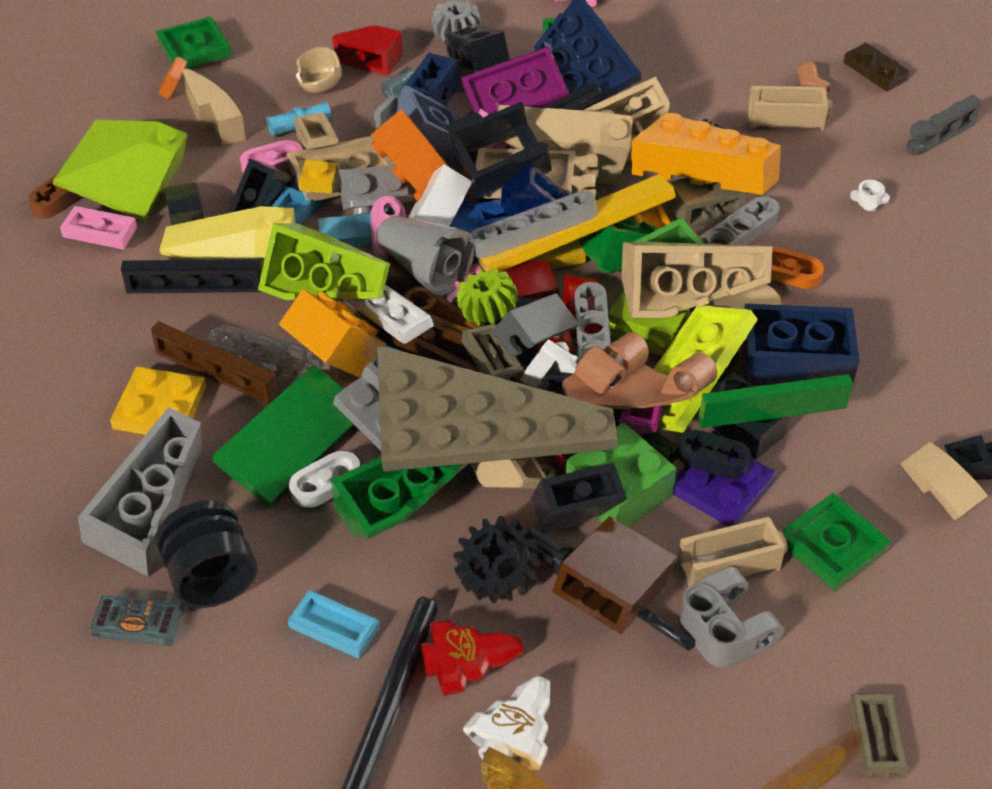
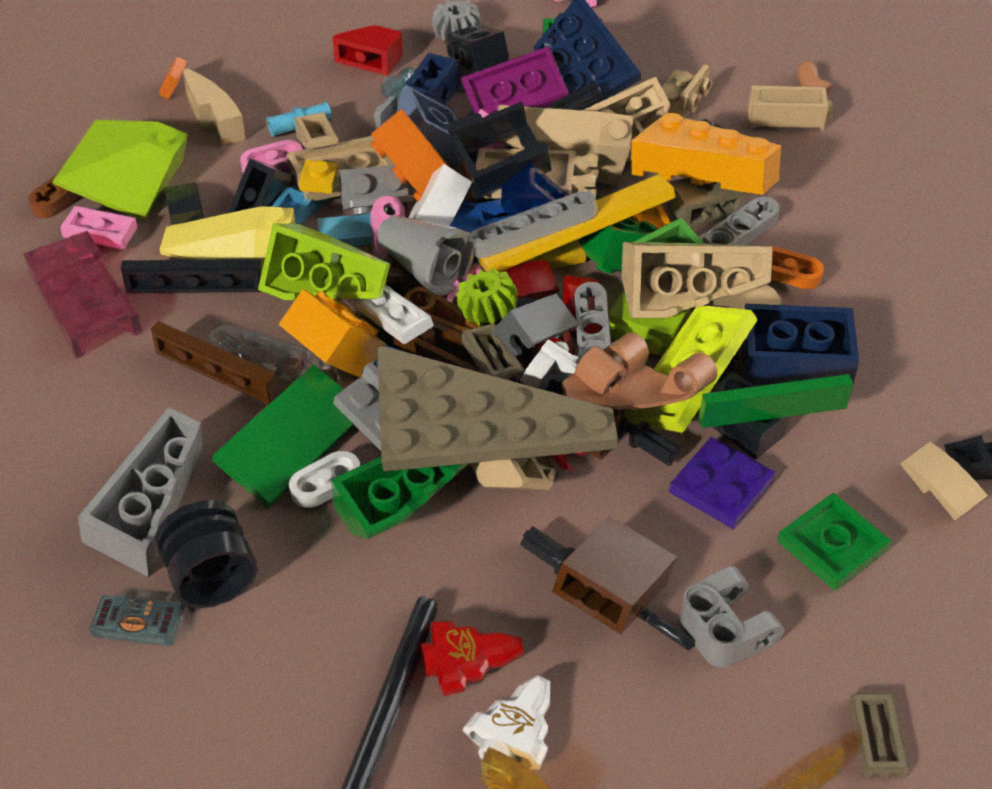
yellow plate [110,366,207,435] -> none
green plate [156,16,232,69] -> none
medium azure tile [288,590,380,659] -> none
tan hair [296,47,342,93] -> none
black gear [453,516,542,603] -> none
black slope [531,463,627,534] -> none
bright green piece [566,422,676,527] -> none
dark pink slope [619,405,663,435] -> none
tan window [677,516,787,587] -> none
black beam [678,430,751,479] -> none
dark brown plate [843,42,910,92] -> none
white plate [850,180,890,211] -> none
dark grey hinge [906,94,981,155] -> none
none -> clear pink piece [23,230,142,359]
none -> tan bracket [662,64,712,118]

